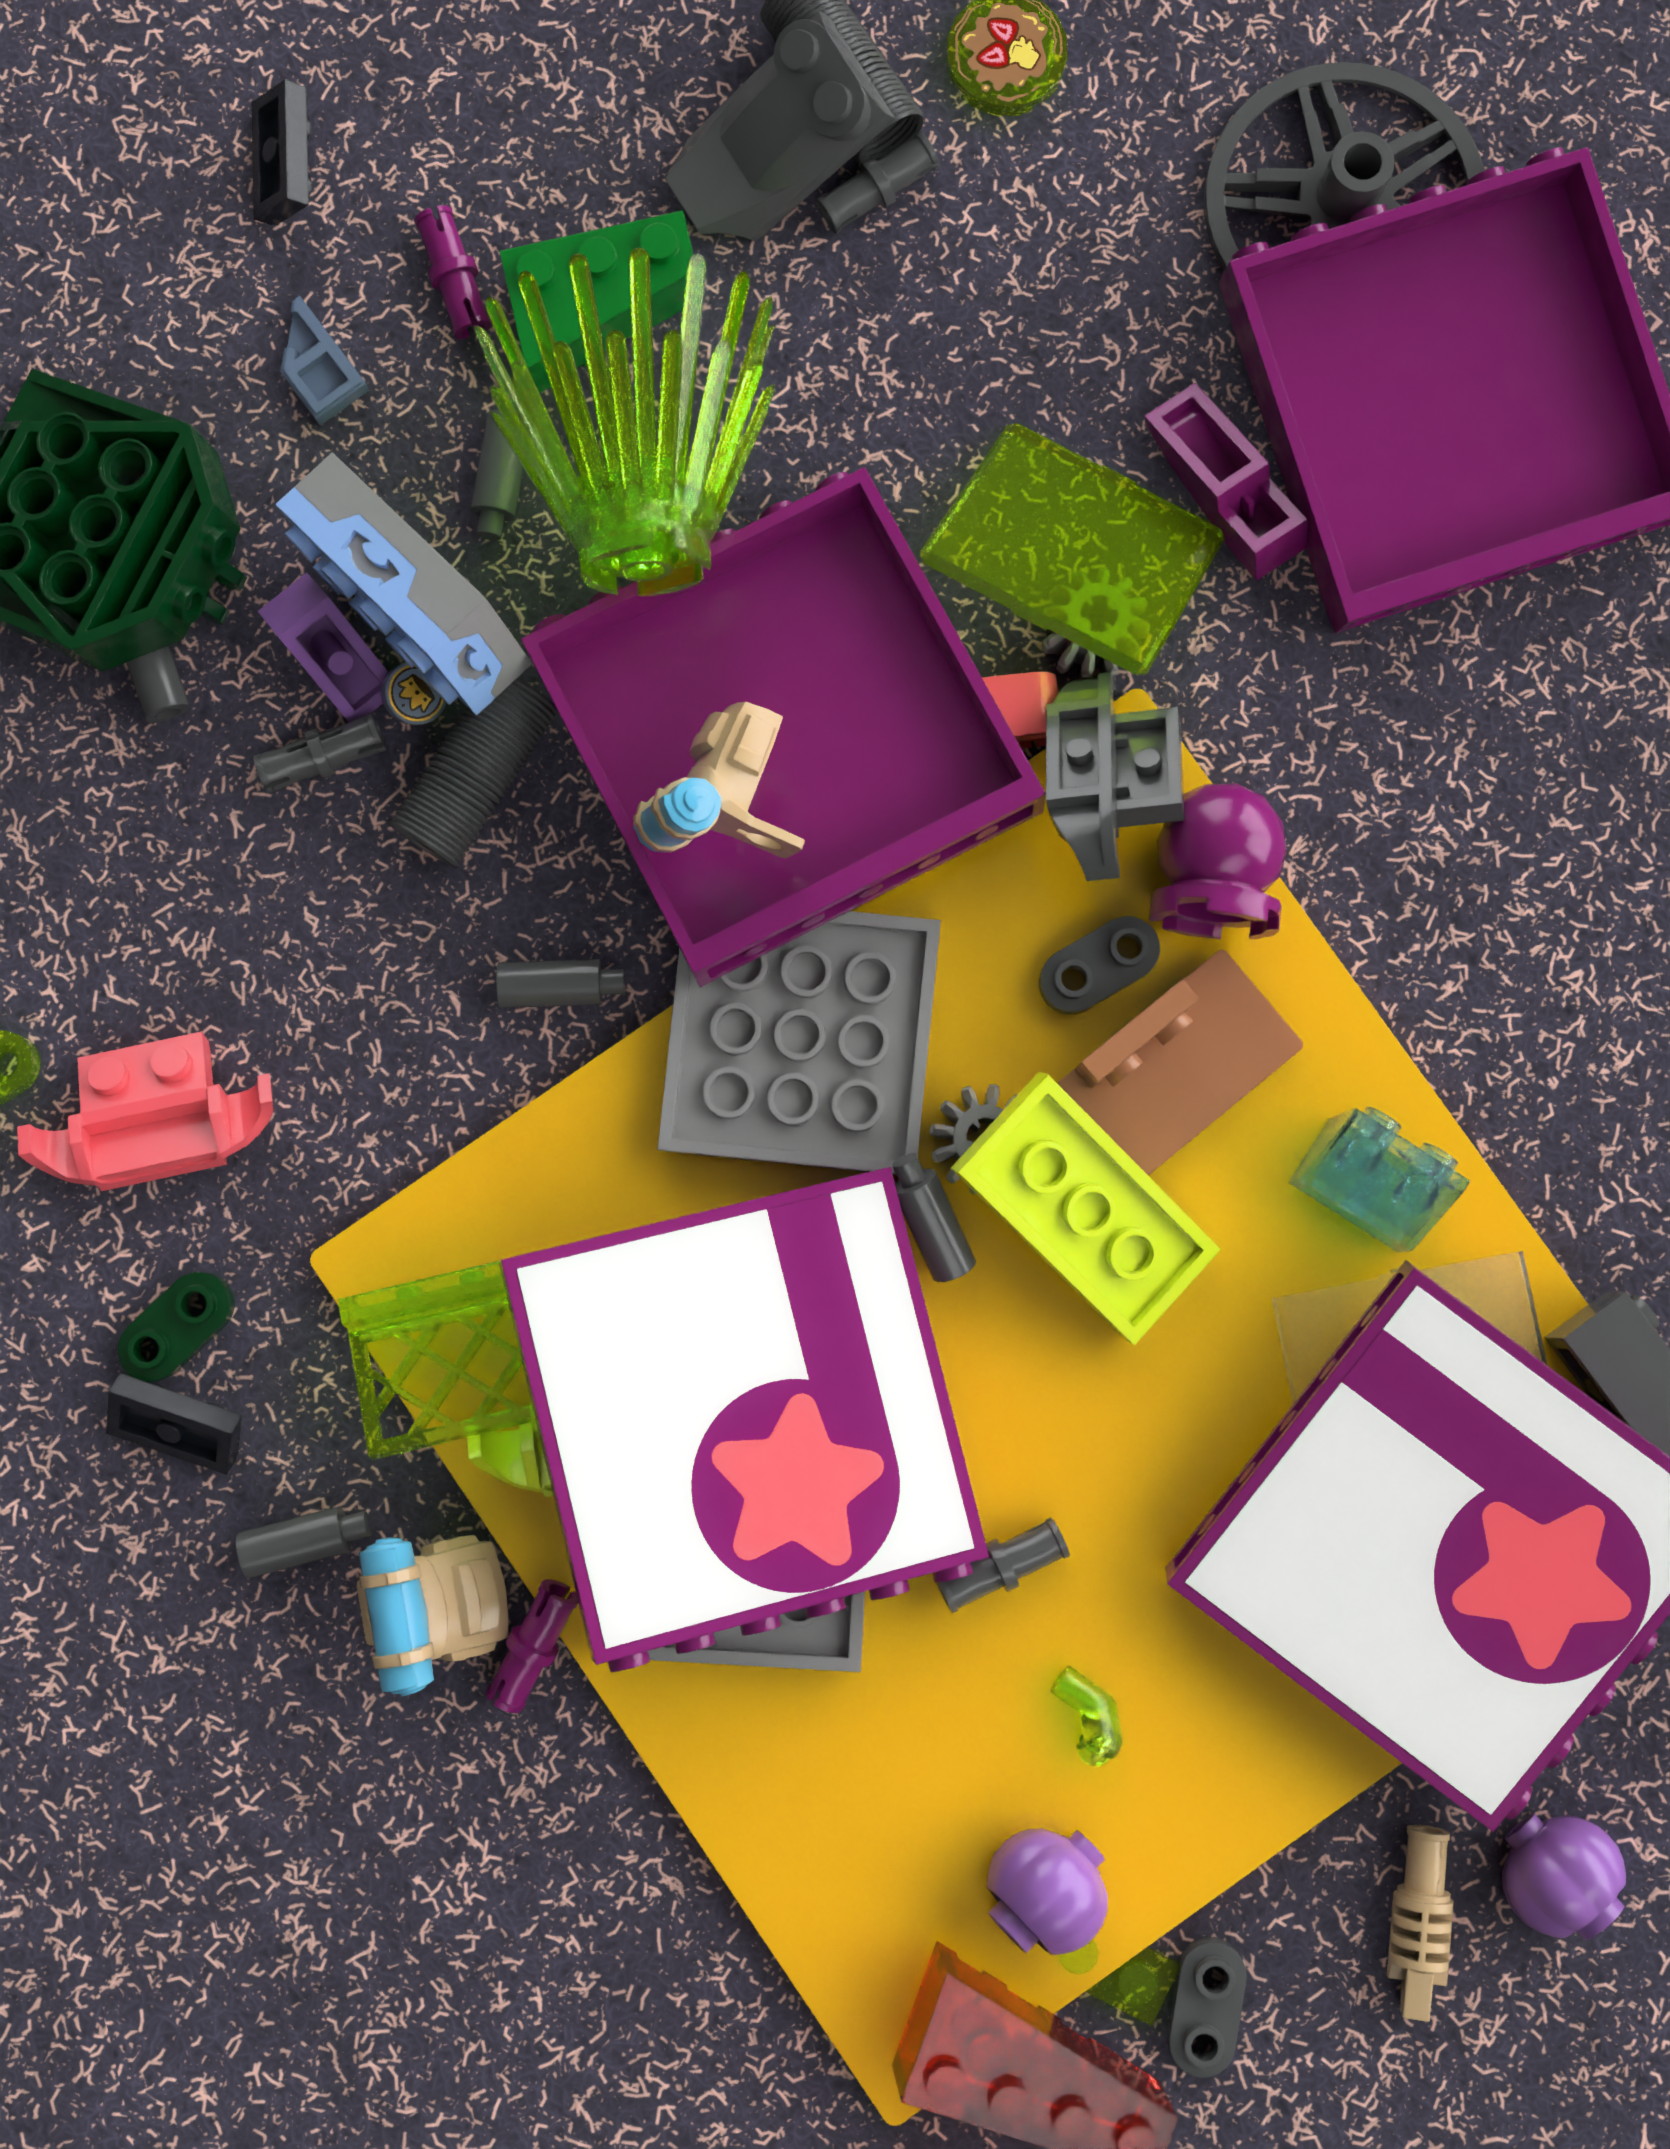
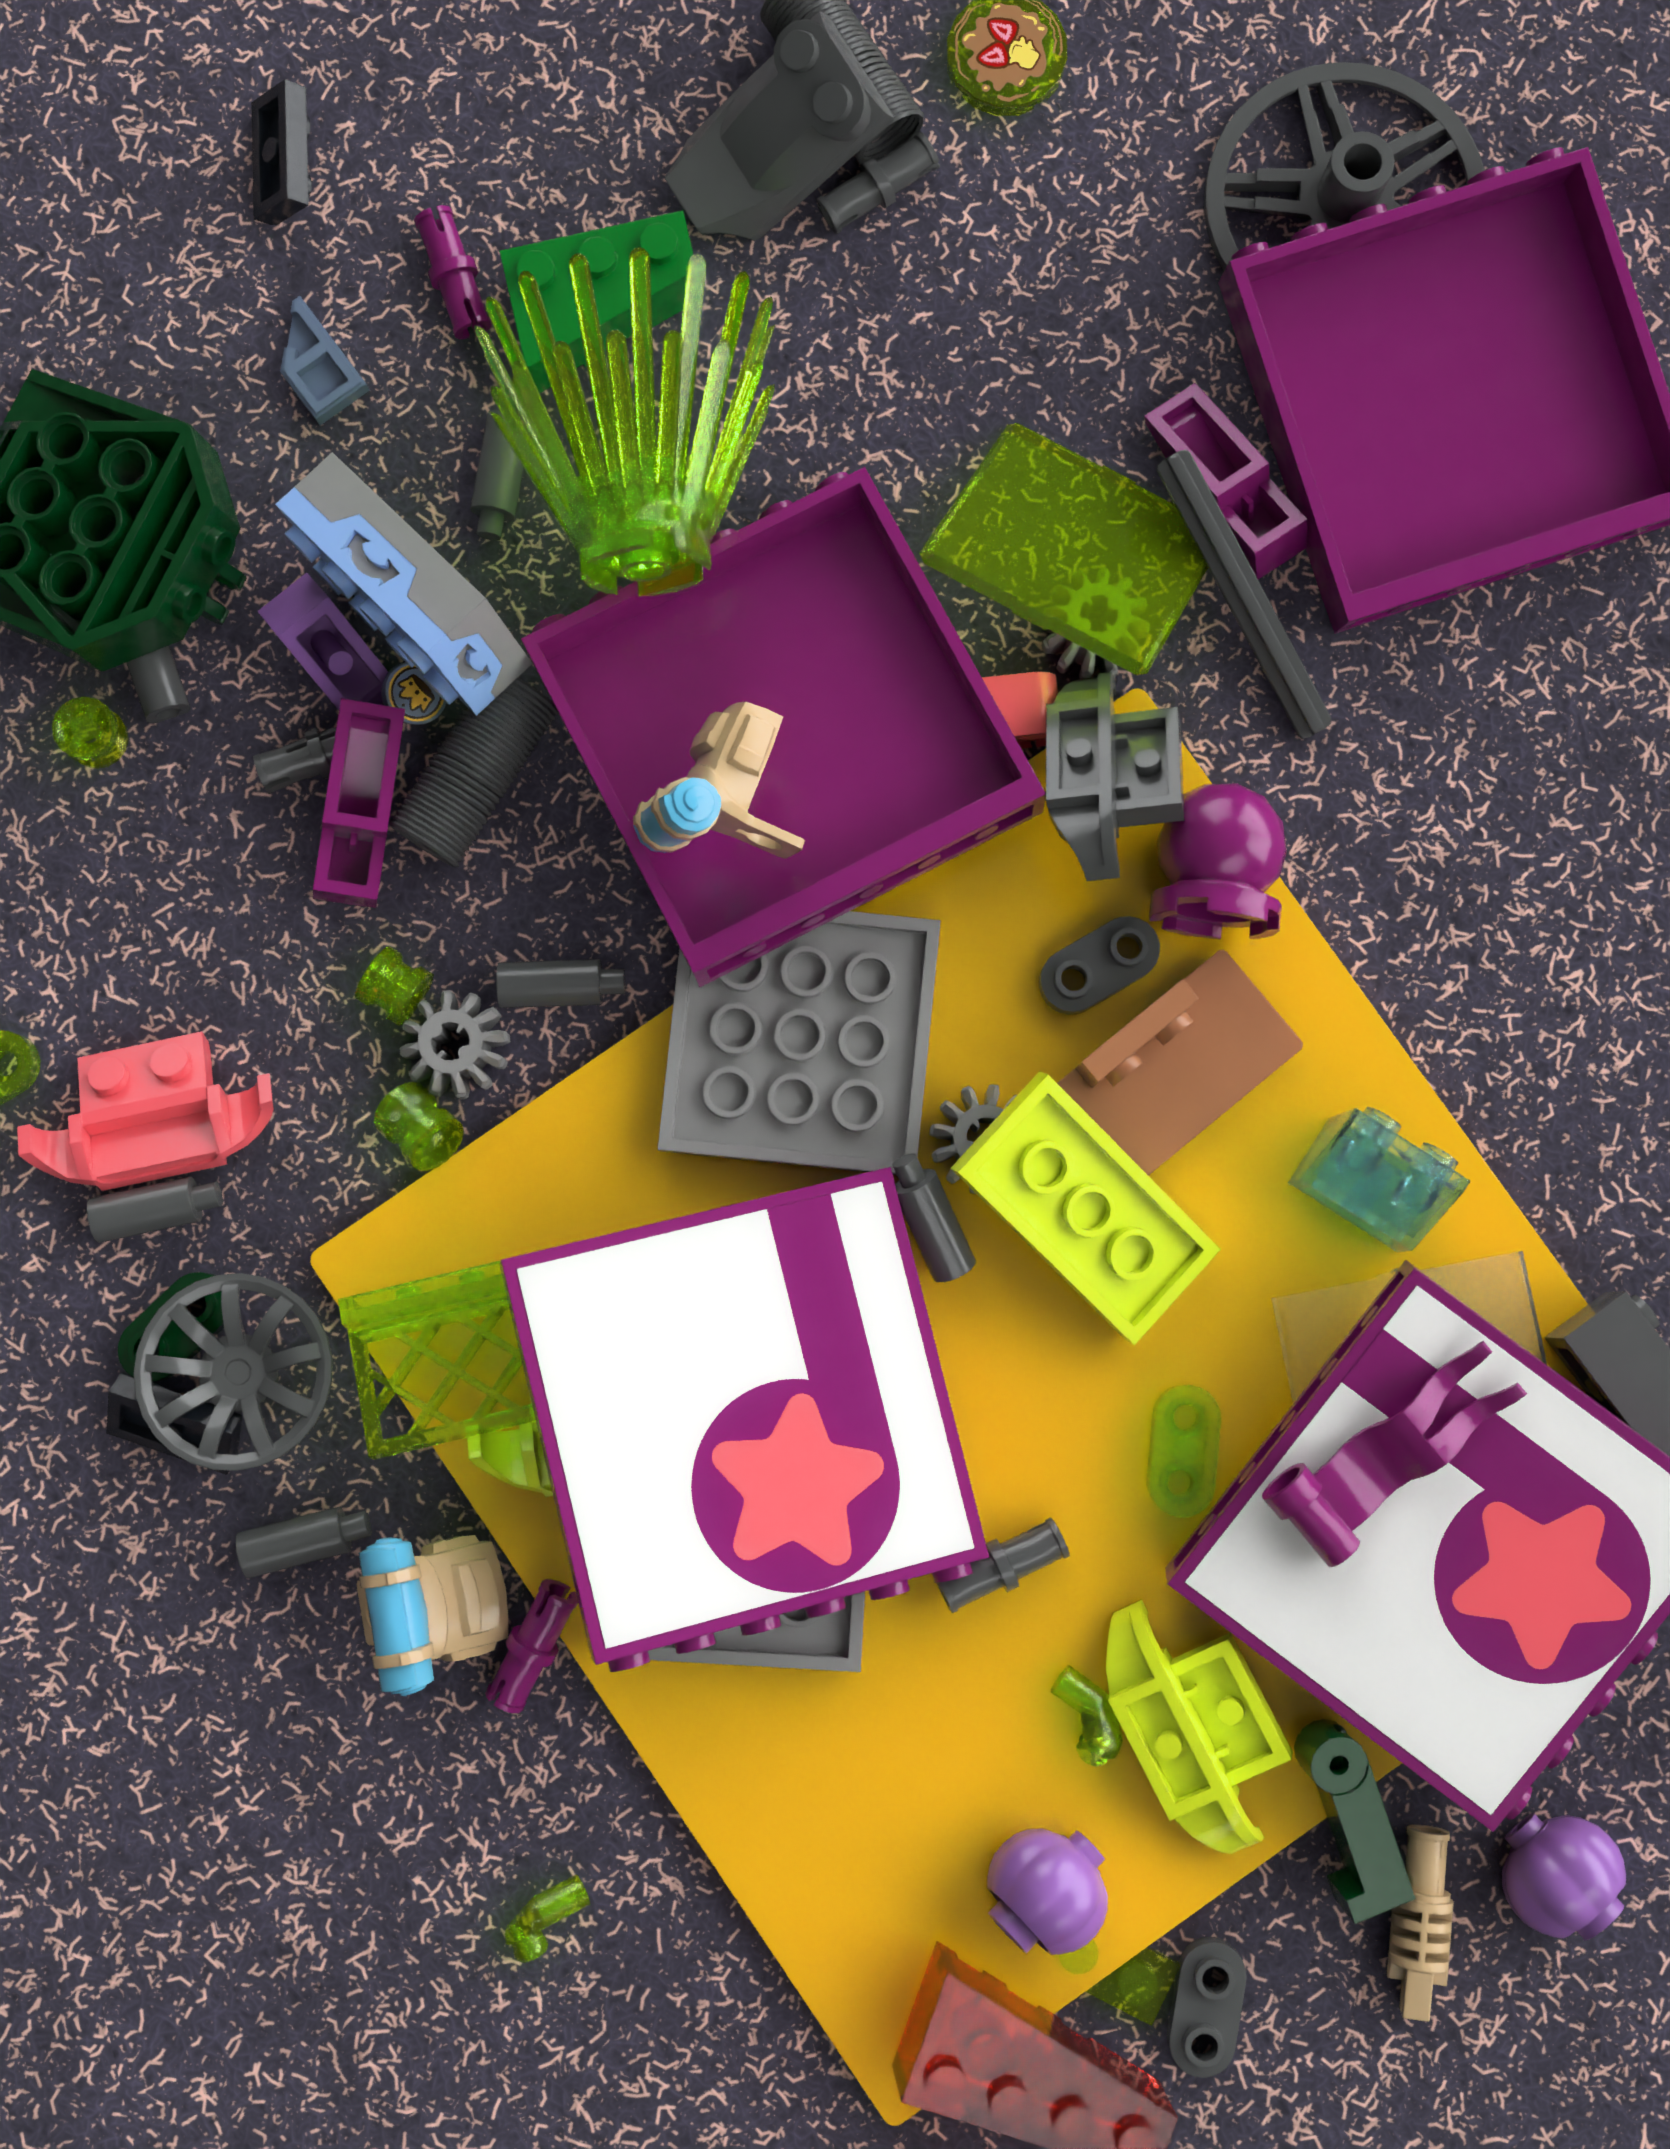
none -> clear neon green wheel [52,696,129,769]
none -> dark grey cylinder [87,1176,223,1243]
none -> dark grey wheel [134,1273,333,1471]
none -> magenta slope [313,698,405,908]
none -> clear neon green wheel [355,946,434,1027]
none -> clear neon green wheel [374,1082,464,1171]
none -> light grey gear [400,990,510,1099]
none -> clear neon green arm [505,1874,590,1963]
none -> neon yellow plate [1106,1600,1293,1854]
none -> clear neon green plate [1146,1384,1221,1518]
none -> dark grey axle [1157,449,1332,739]
none -> magenta flag [1262,1341,1527,1567]
none -> dark green leg [1294,1719,1416,1924]

